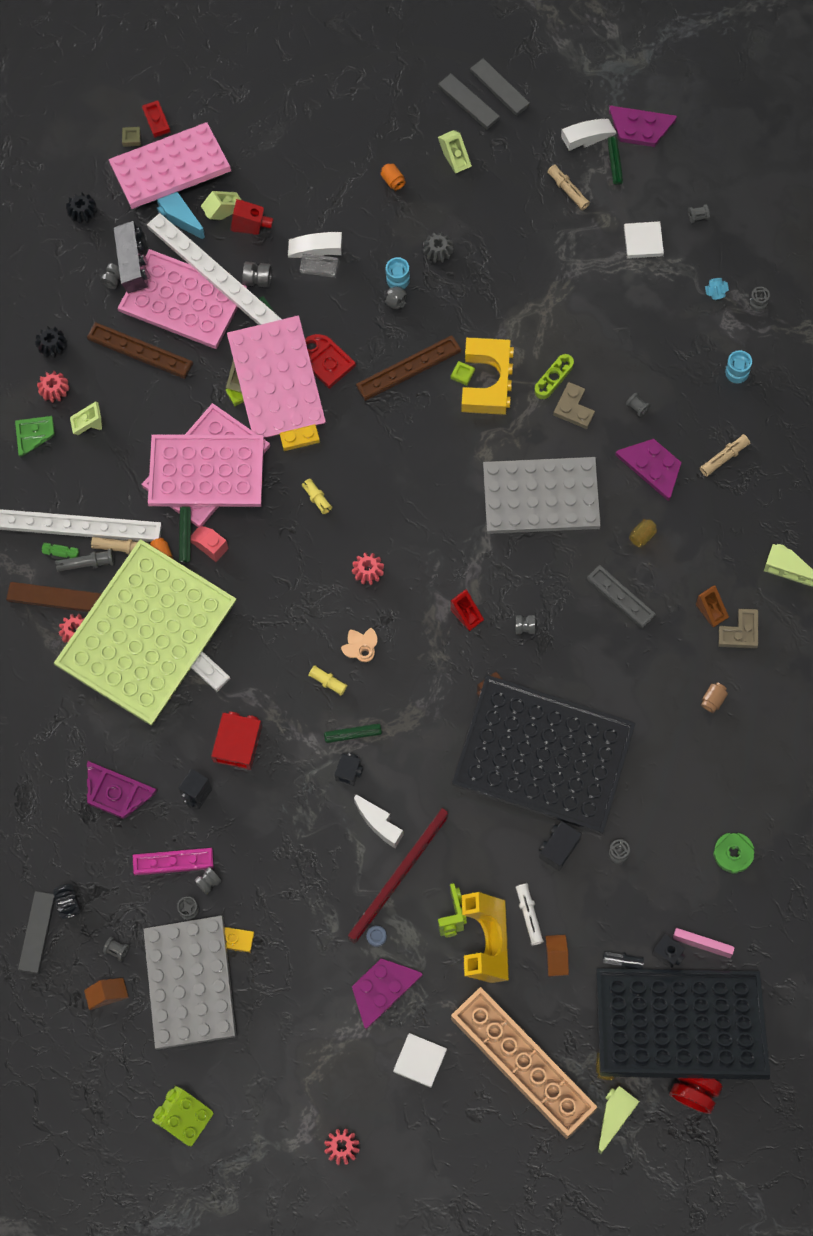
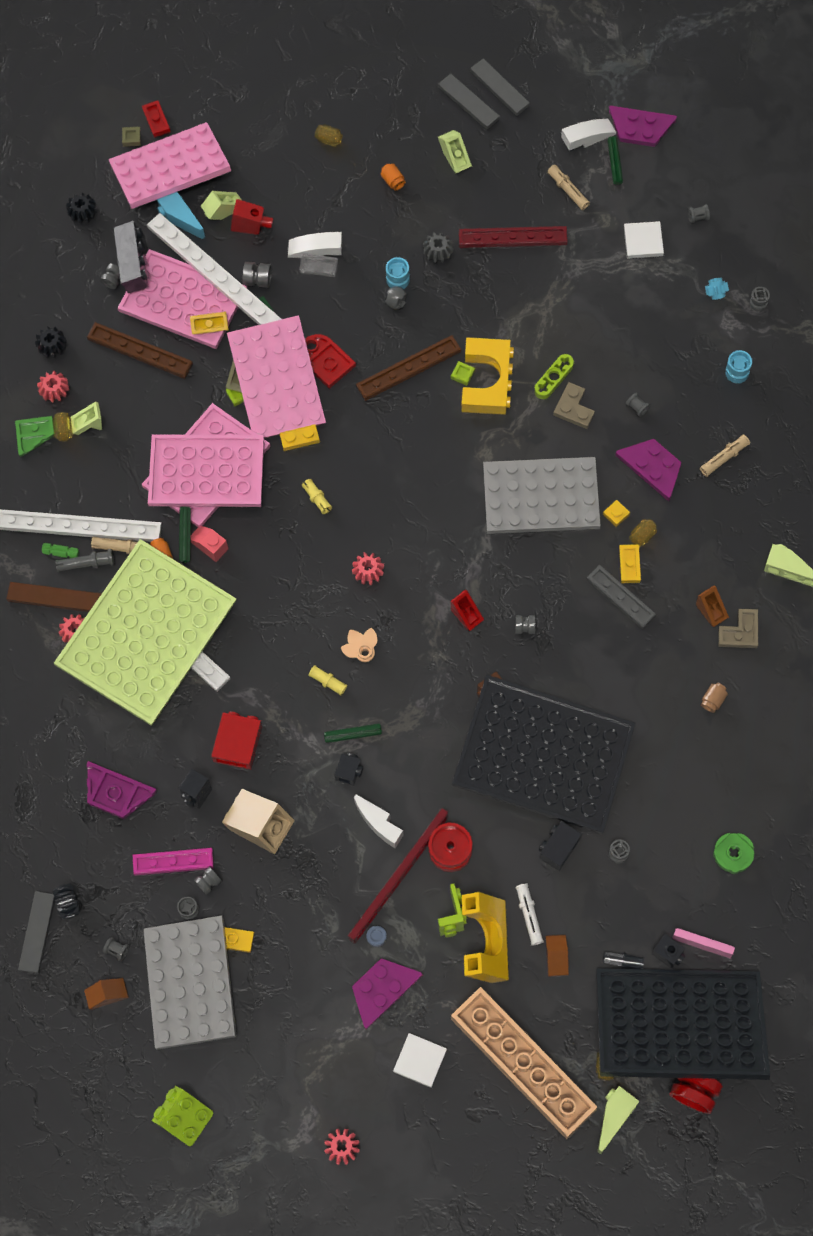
none -> clear yellow brick [53,412,73,441]
none -> yellow slope [190,311,229,335]
none -> tan slope [222,789,295,854]
none -> clear yellow brick [315,124,343,147]
none -> red wheel [428,823,472,872]
none -> dark red tile [459,226,567,248]
none -> yellow plate [603,500,630,527]
none -> yellow plate [619,544,641,583]

